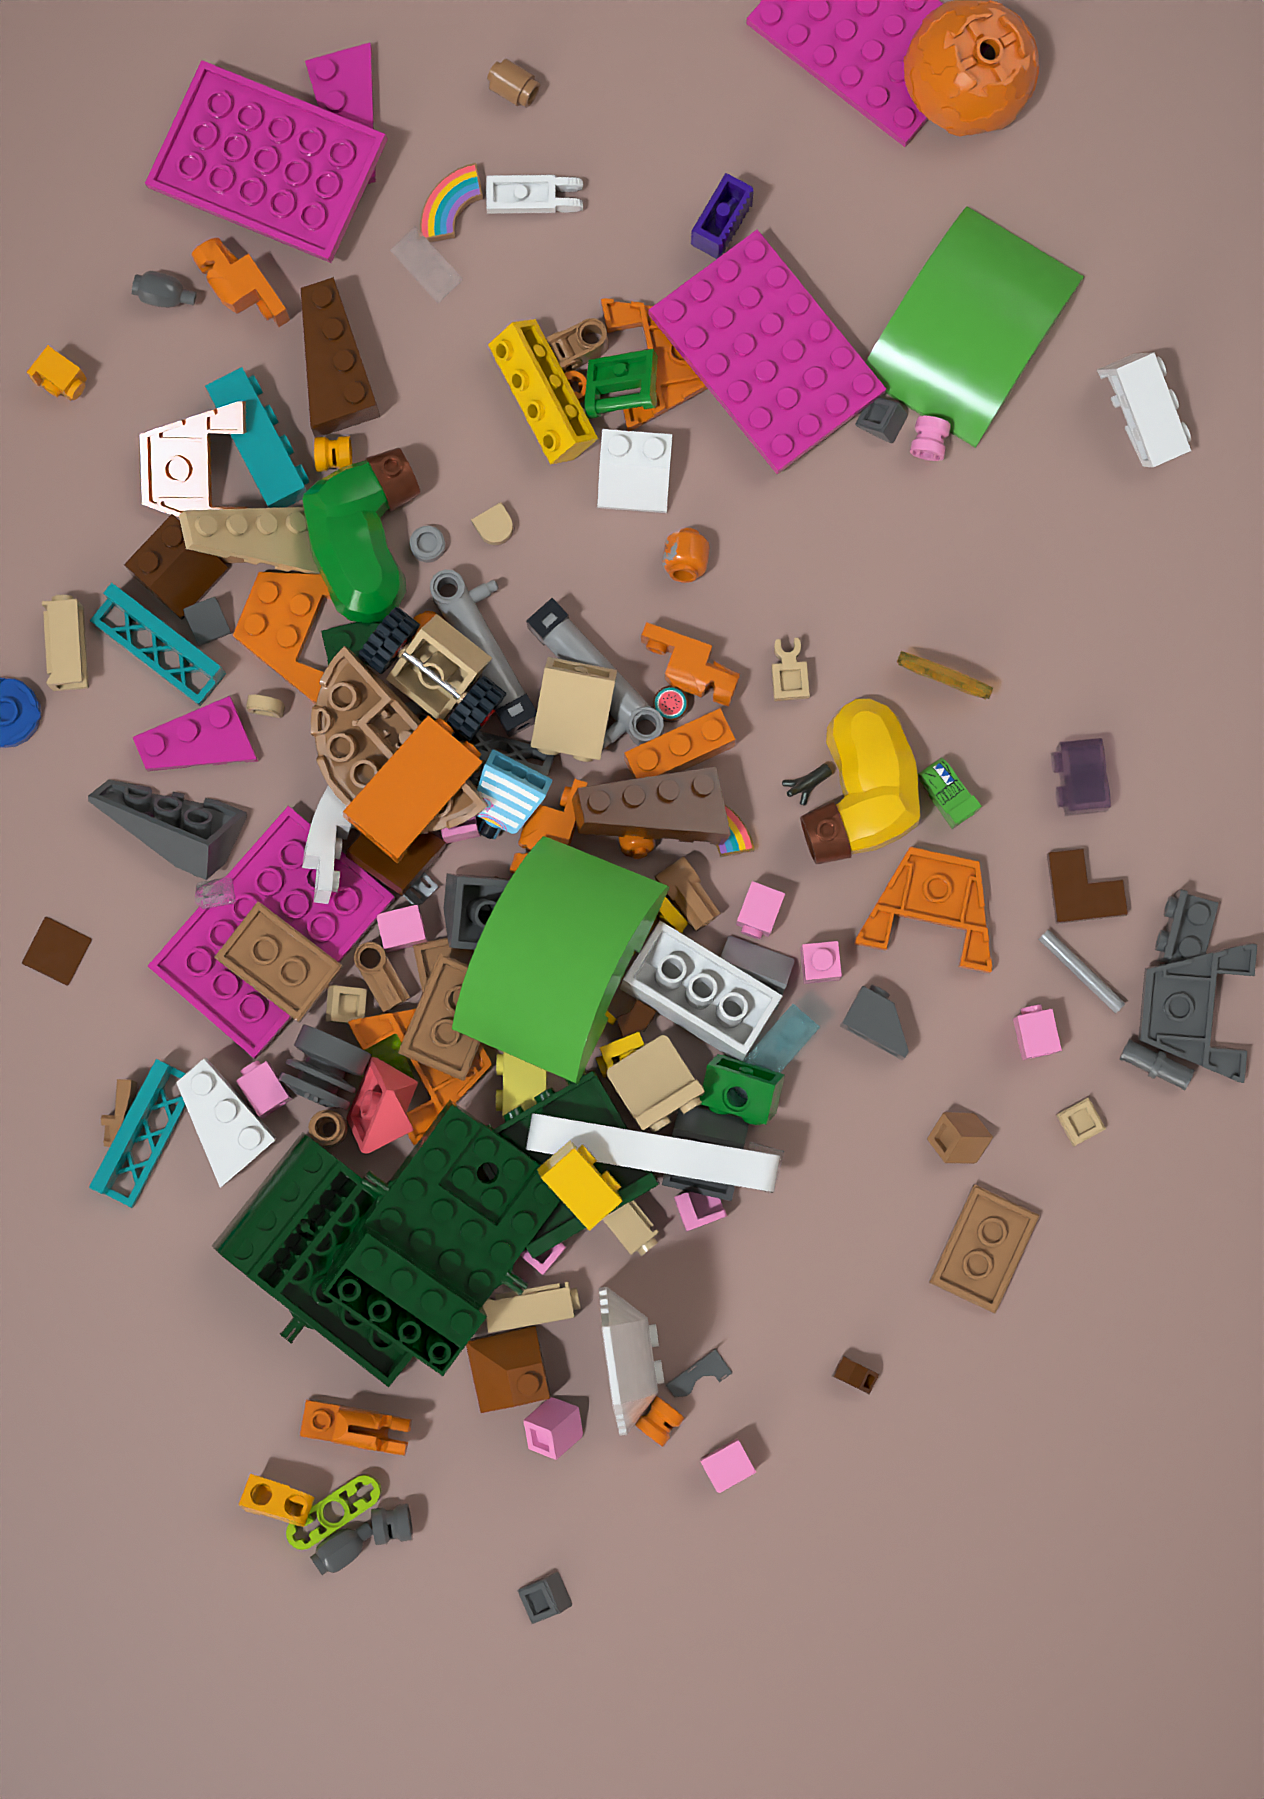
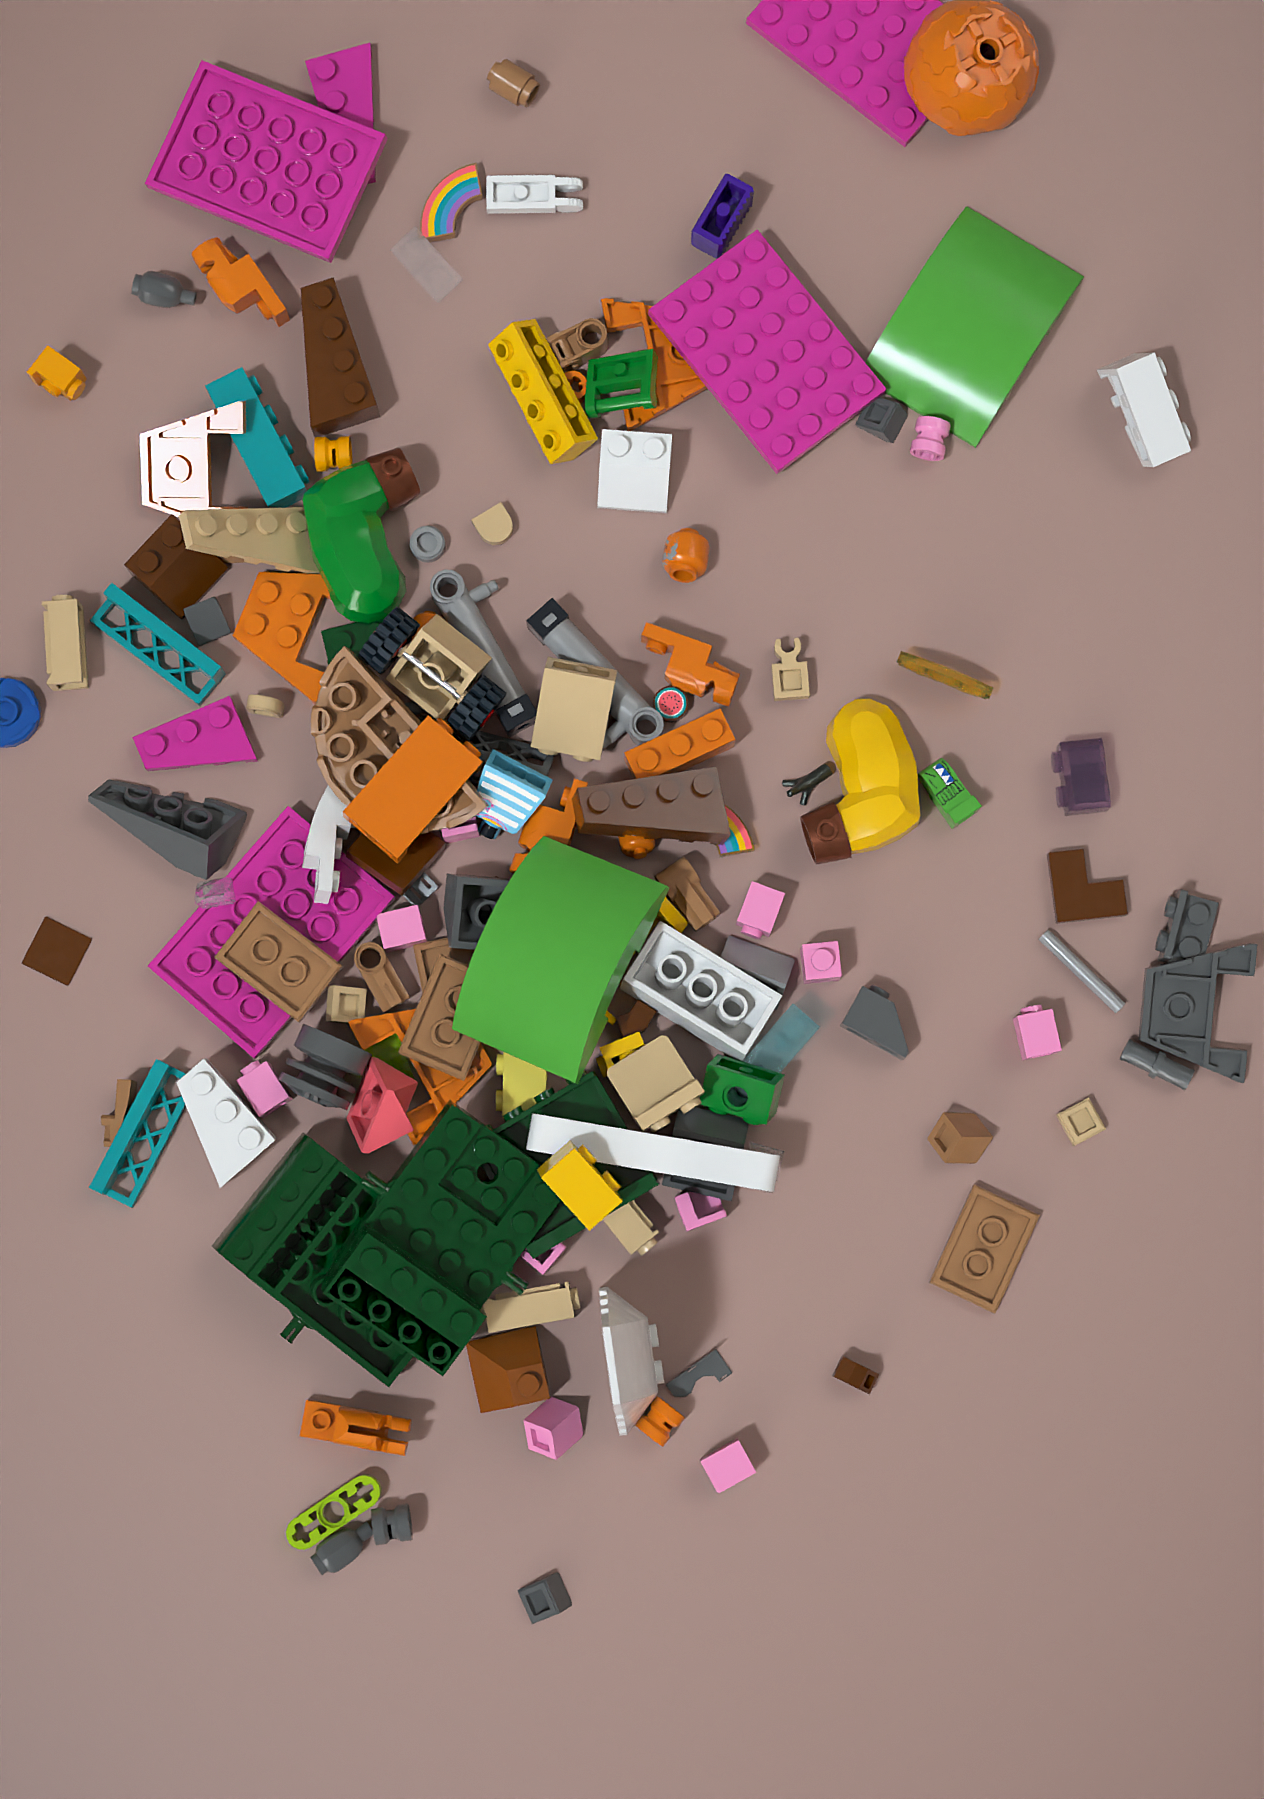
light orange leg [239,1474,315,1527] -> none
medium nougat brick [309,1110,348,1147] -> none
orange wing [854,847,992,974] -> none

